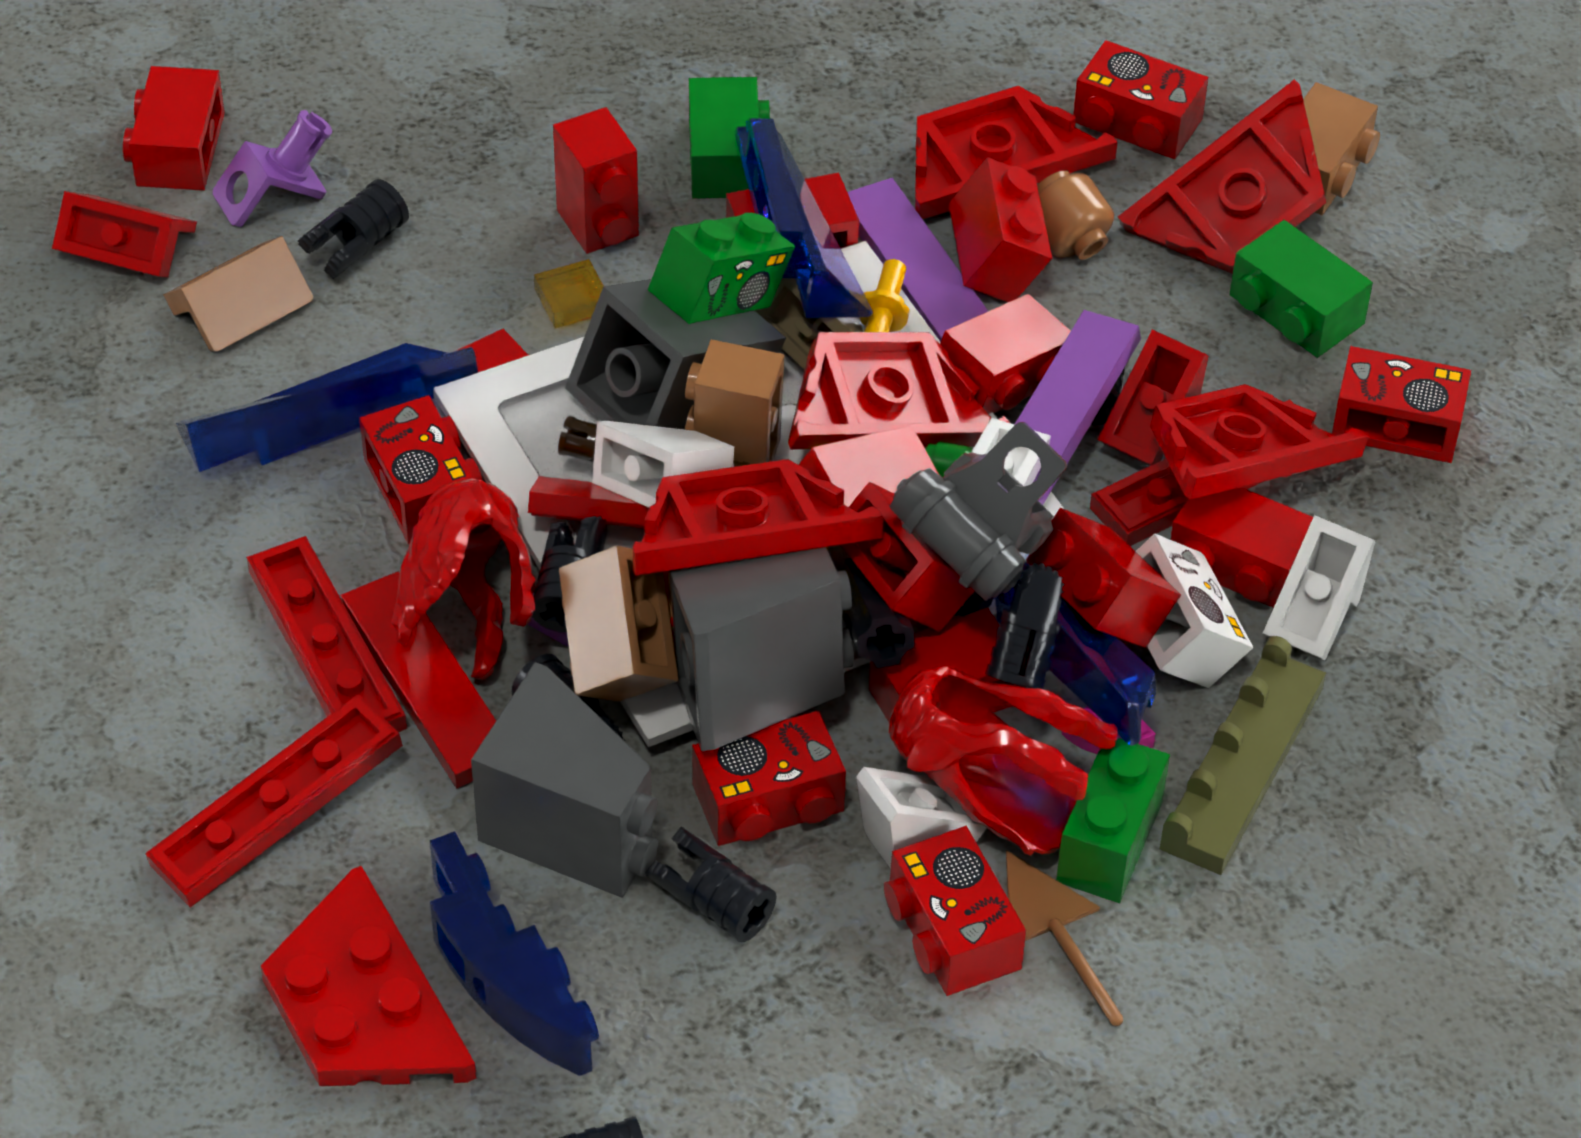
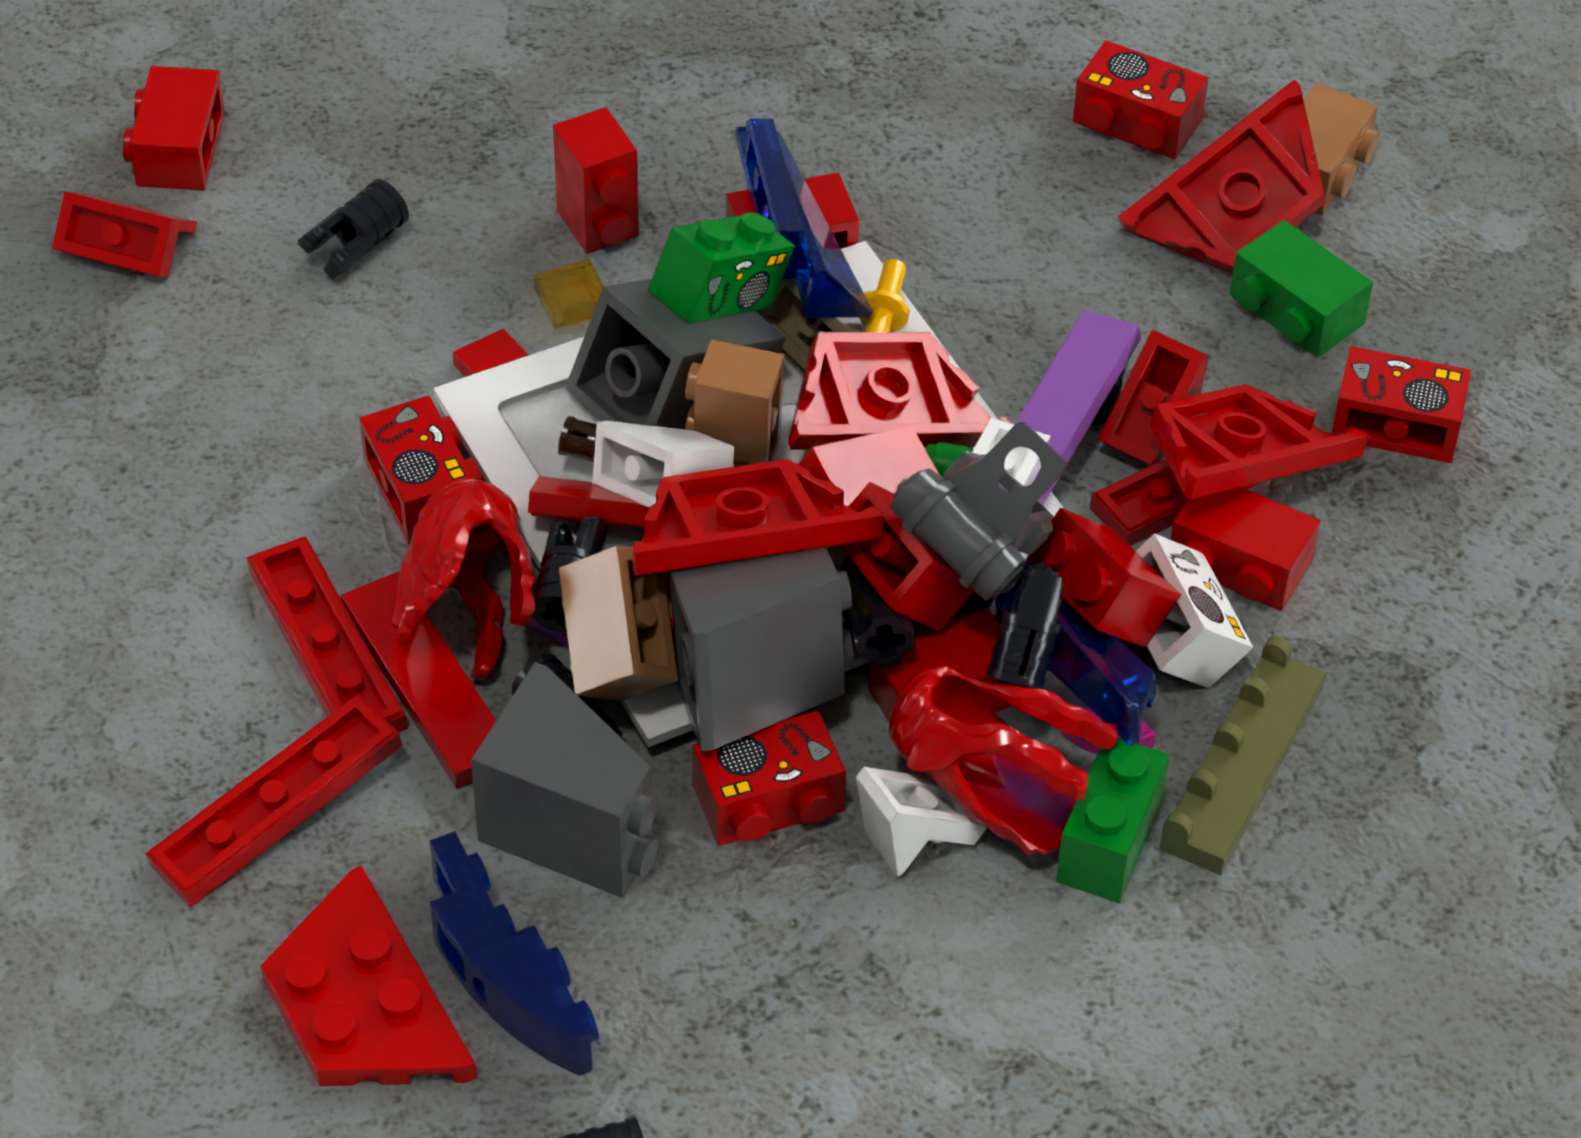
medium nougat panel [163,236,313,352] -> none
clear blue wedge [176,343,478,472] -> none
medium lavender bracket [213,110,332,227] -> none
black hinge [646,827,777,943] -> none
green brick [689,77,772,199] -> none
medium lavender tile [848,178,988,342] -> none
red brick [884,825,1026,996] -> none
red wing [915,86,1118,219] -> none
brick [940,294,1071,414] -> none
red brick [949,157,1053,302] -> none
medium nougat piece [1006,850,1123,1026] -> none
medium nougat head [1037,171,1114,260] -> none
white slope [1263,515,1375,660] -> none

